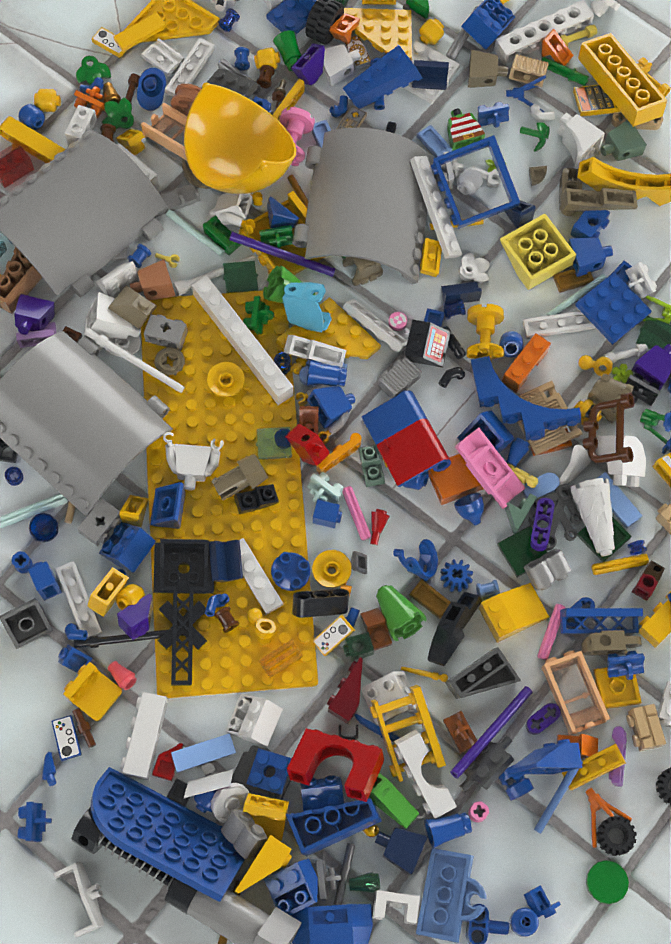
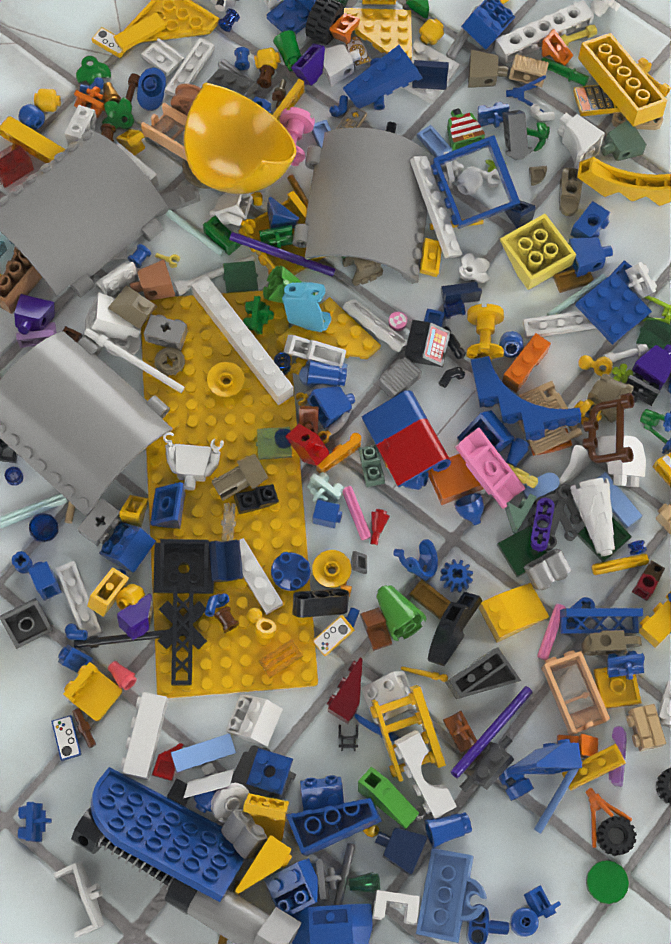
blue bar [42,752,57,786] -> none
red arch [287,728,385,802] -> none
clear green brick [343,632,375,661] -> none
bright pink bush [468,802,489,823] -> none
medium blue bush [476,580,500,600] -> none
dark purple beam [526,703,561,735] -> none
dark tan slope [561,188,638,211] -> none
none -> clear pin [221,503,236,542]
none -> dark grey piece [502,110,533,160]

